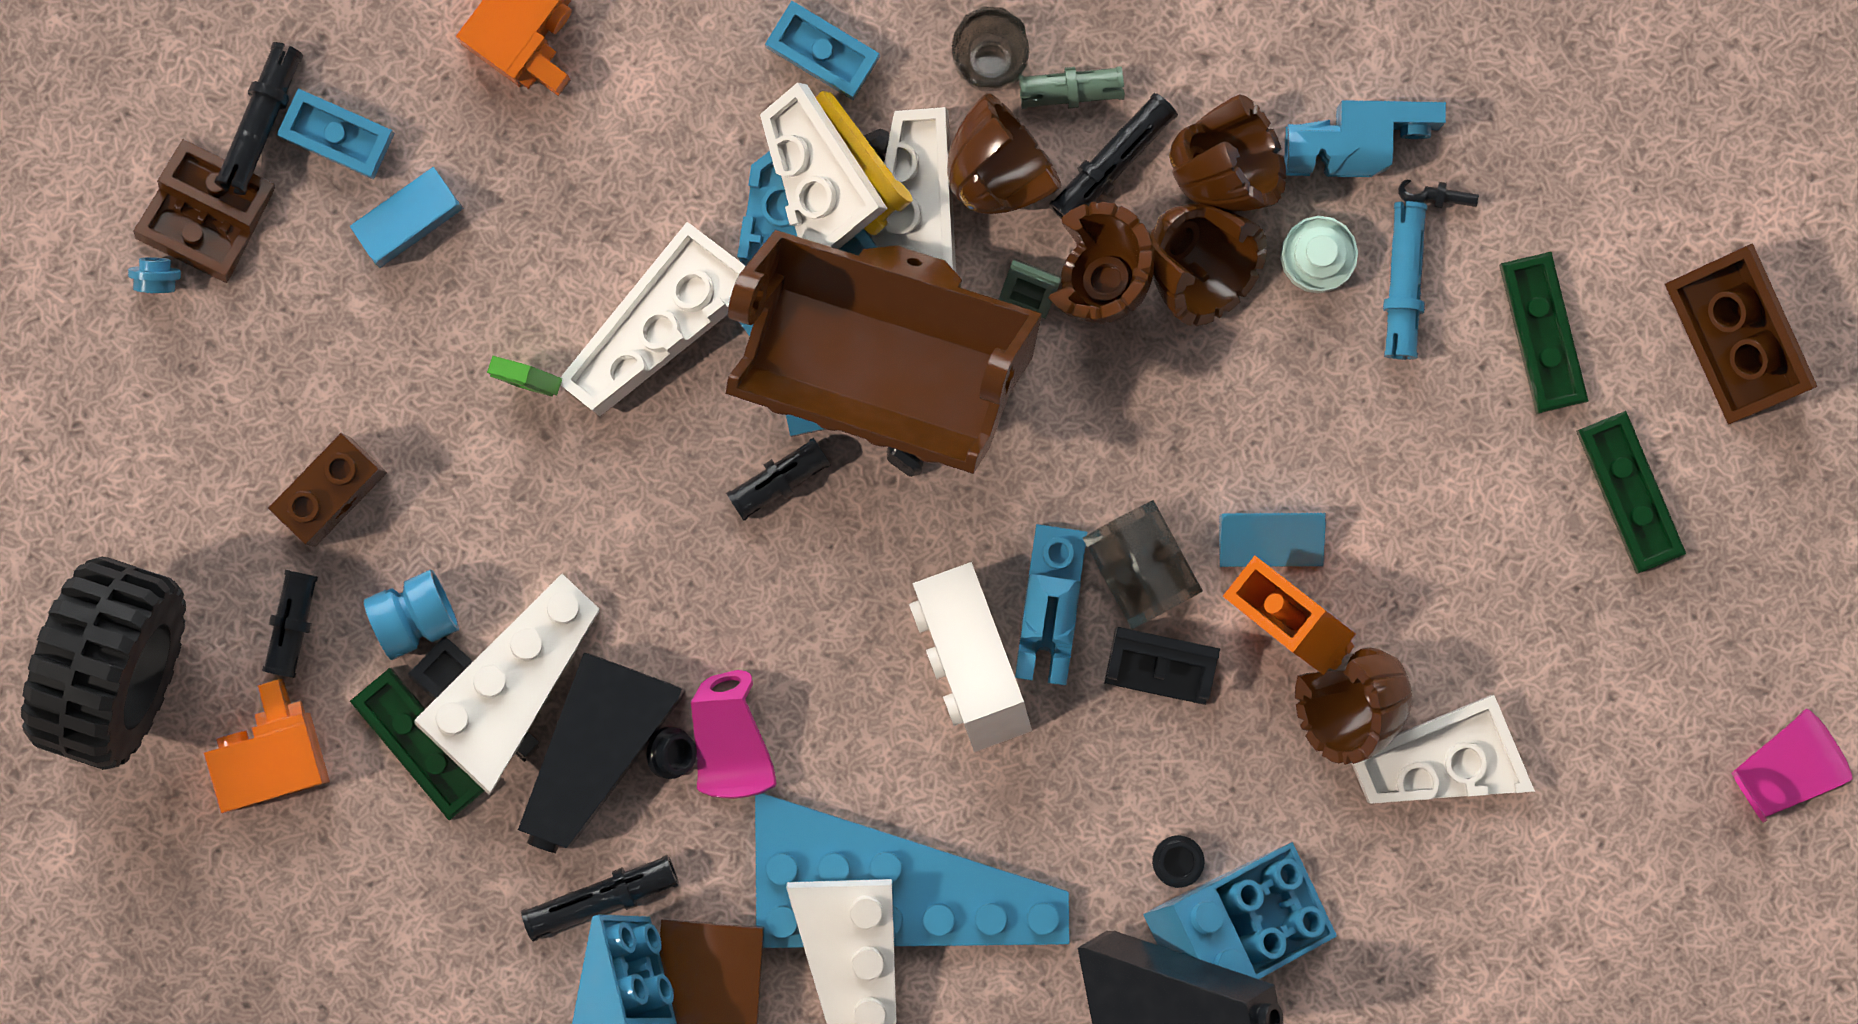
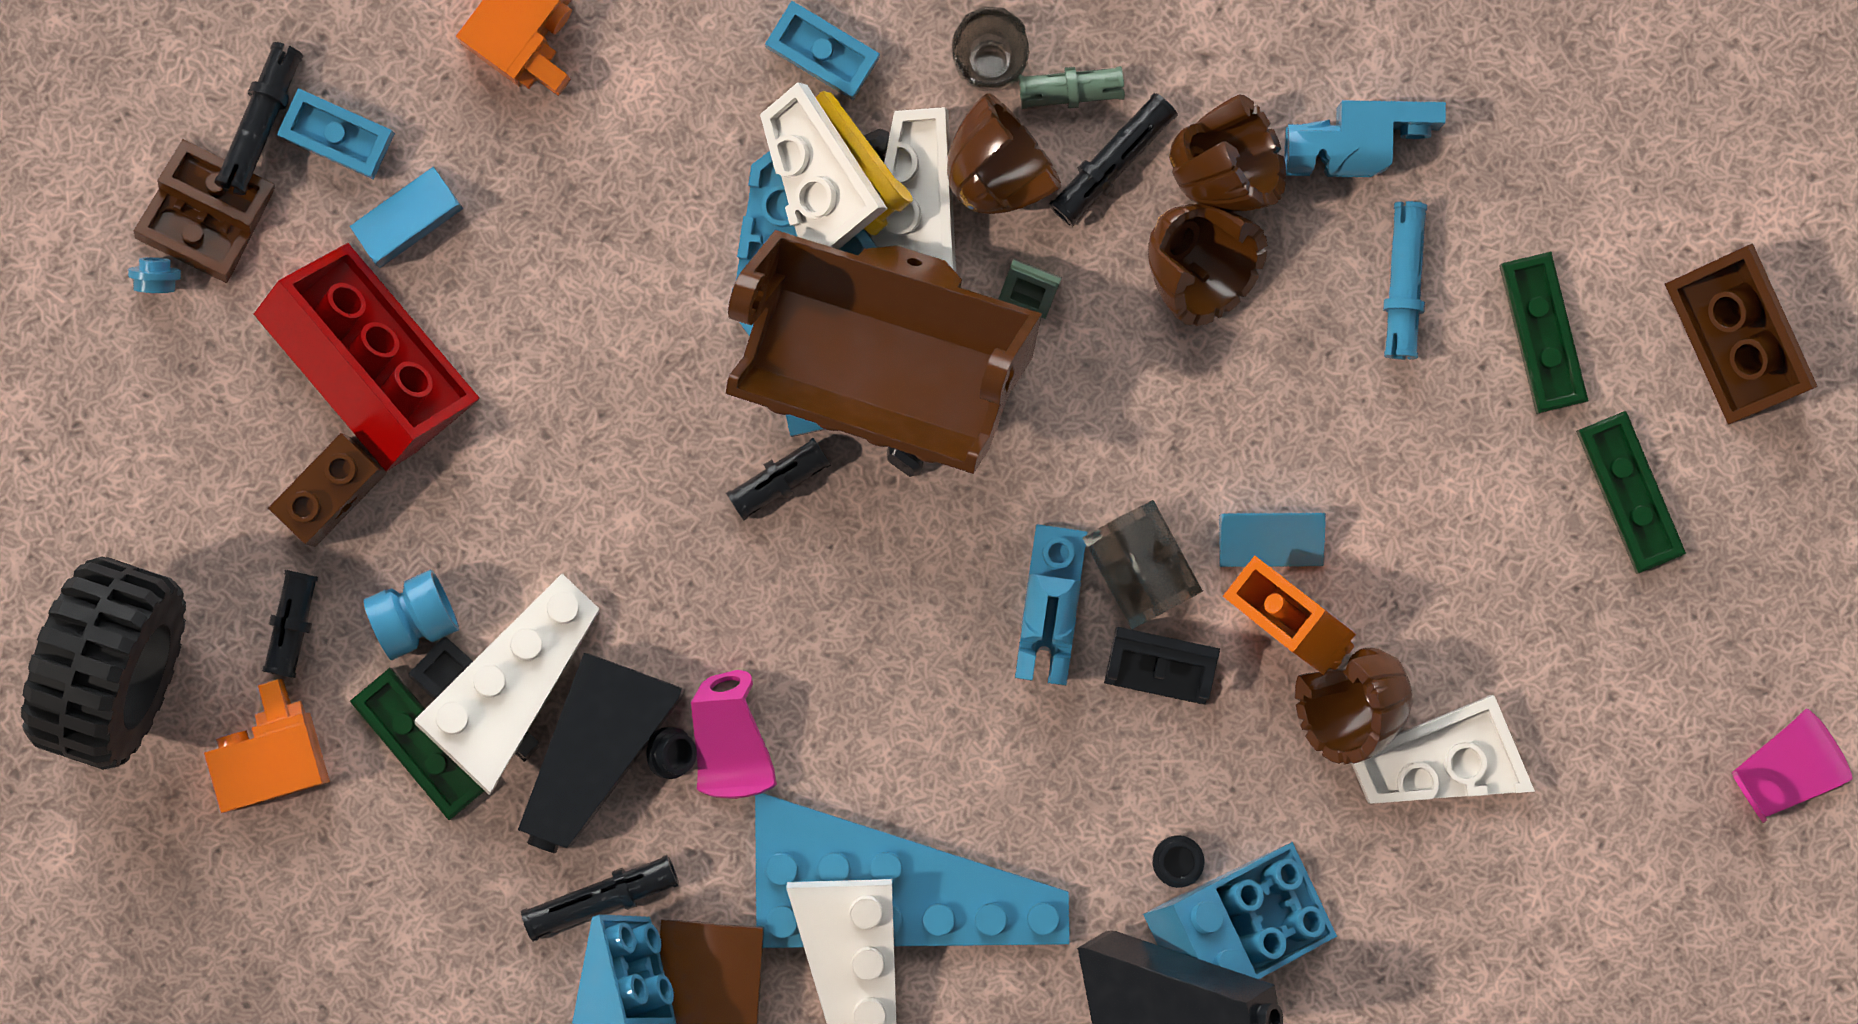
bright green tile [487,355,563,397] -> none
white wing [560,222,745,416] -> none
white wedge [909,562,1032,752] -> none
reddish brown hair [1048,202,1155,324] -> none
light aqua plate [1280,216,1358,294] -> none
black hand [1398,179,1479,208] -> none
none -> red slope [253,243,480,472]

